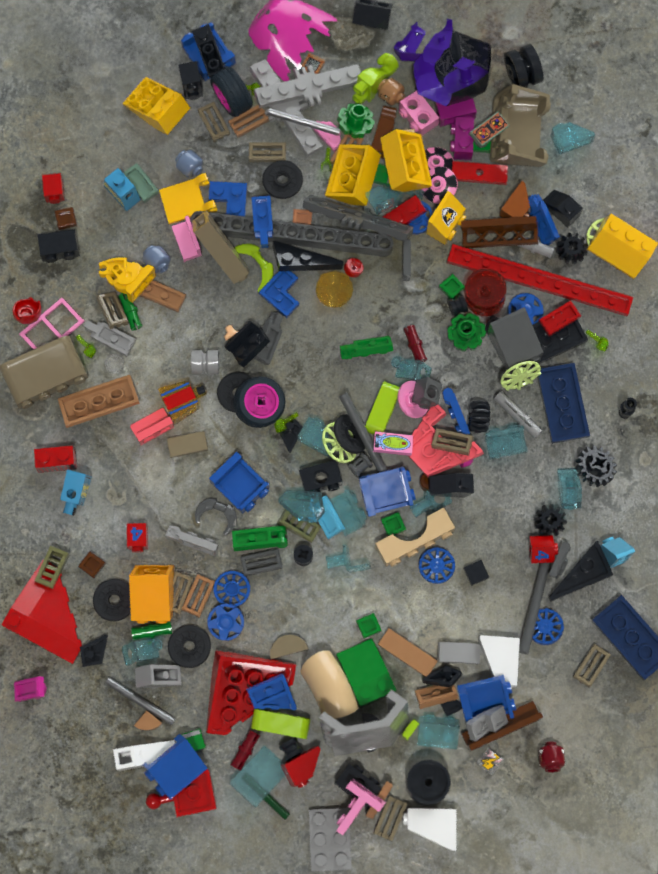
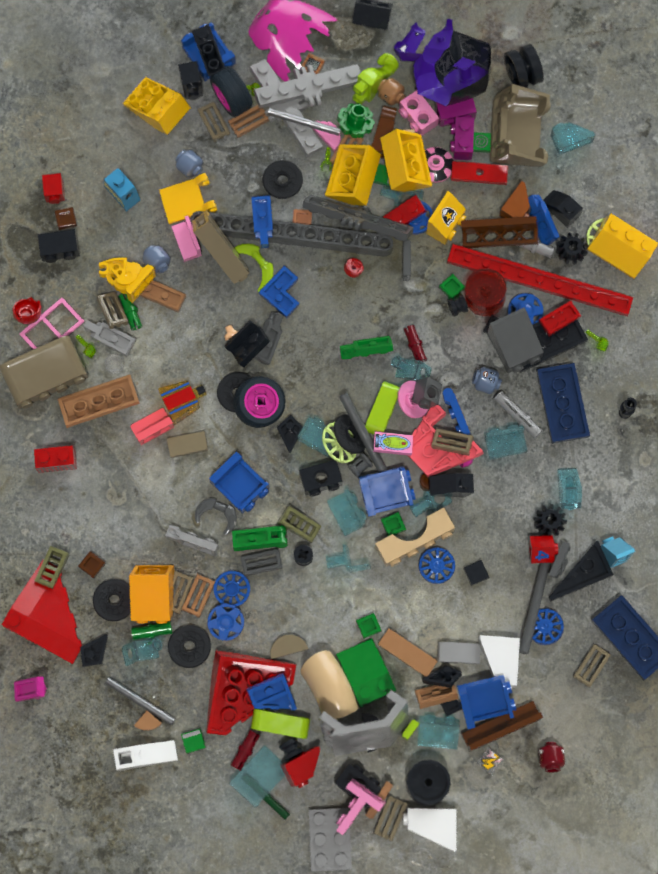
dark azure torso [60,469,92,515] -> none
sand green tile [123,163,159,204] -> none
red brick [127,523,148,553] -> none
light grey slope [135,665,182,688] -> none
blue panel [143,734,208,799] -> none
red plate [146,769,217,817] -> none
light grey wheel [191,350,219,375] -> none
blue plate [209,181,247,217] -> none
dark tan tile [249,142,286,162] -> none
black wing [272,241,344,271] -> none
clear neon green hand [274,412,299,433] -> none
clear light blue slope [278,490,325,523] -> none
medium azure tile [310,496,345,539] -> none
clear yellow dish [316,271,353,308] -> none
clear light blue bracket [365,186,394,215] -> none
dish [422,167,458,204] -> none
green plant [447,313,486,352] -> none
light grey slope [465,705,508,742] -> none
black gear [468,400,491,433] -> none
tile [469,112,510,148] -> none
yellowish green wheel [500,361,541,391] -> none
black gear [575,446,617,487] -> none
none -> sand blue head [472,367,502,394]

